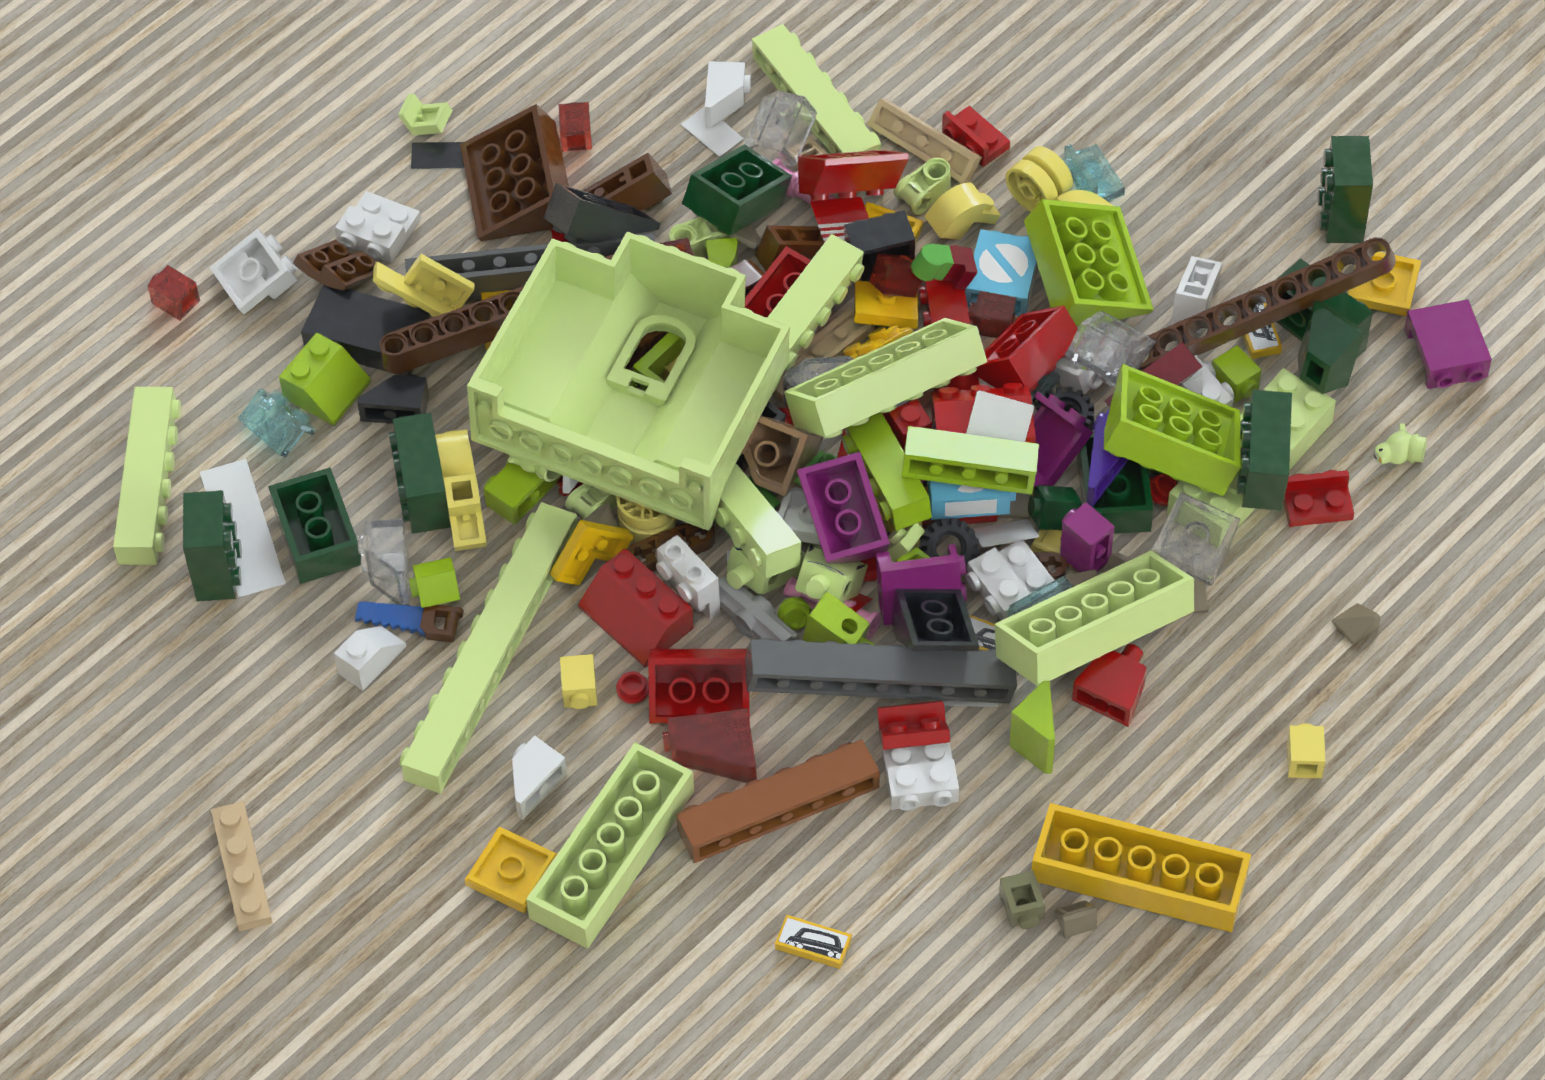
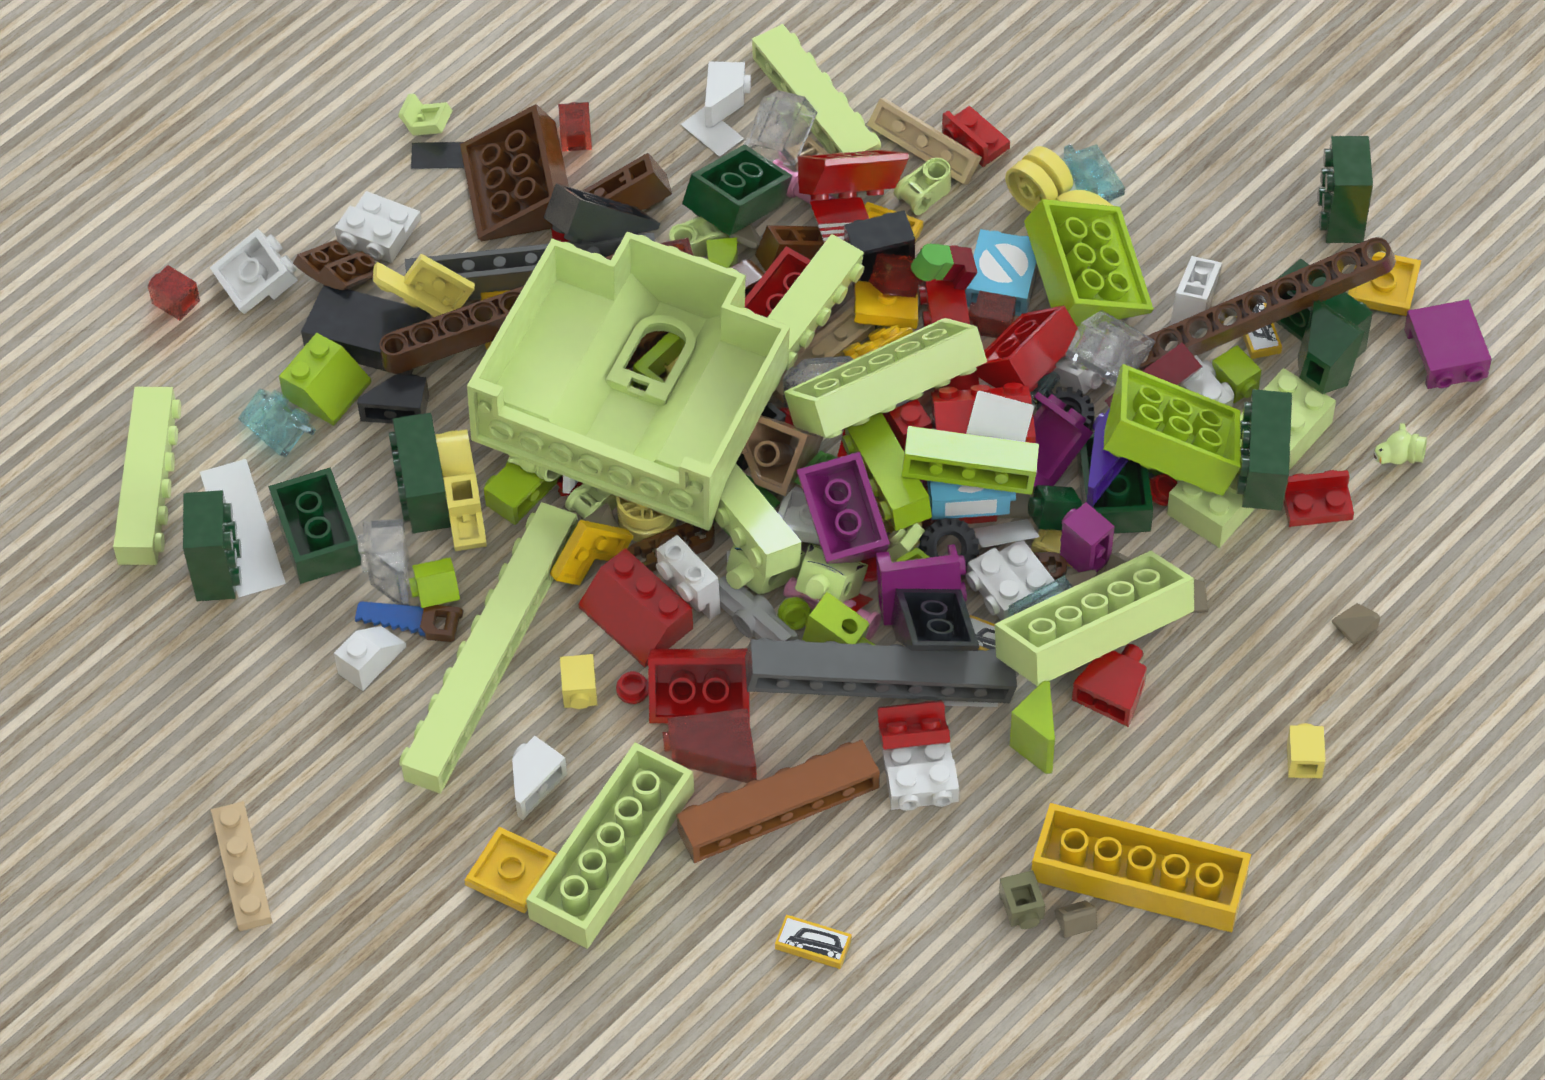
light yellow brick [924,183,1001,240] -> none
clear slope [1152,492,1240,586] -> none

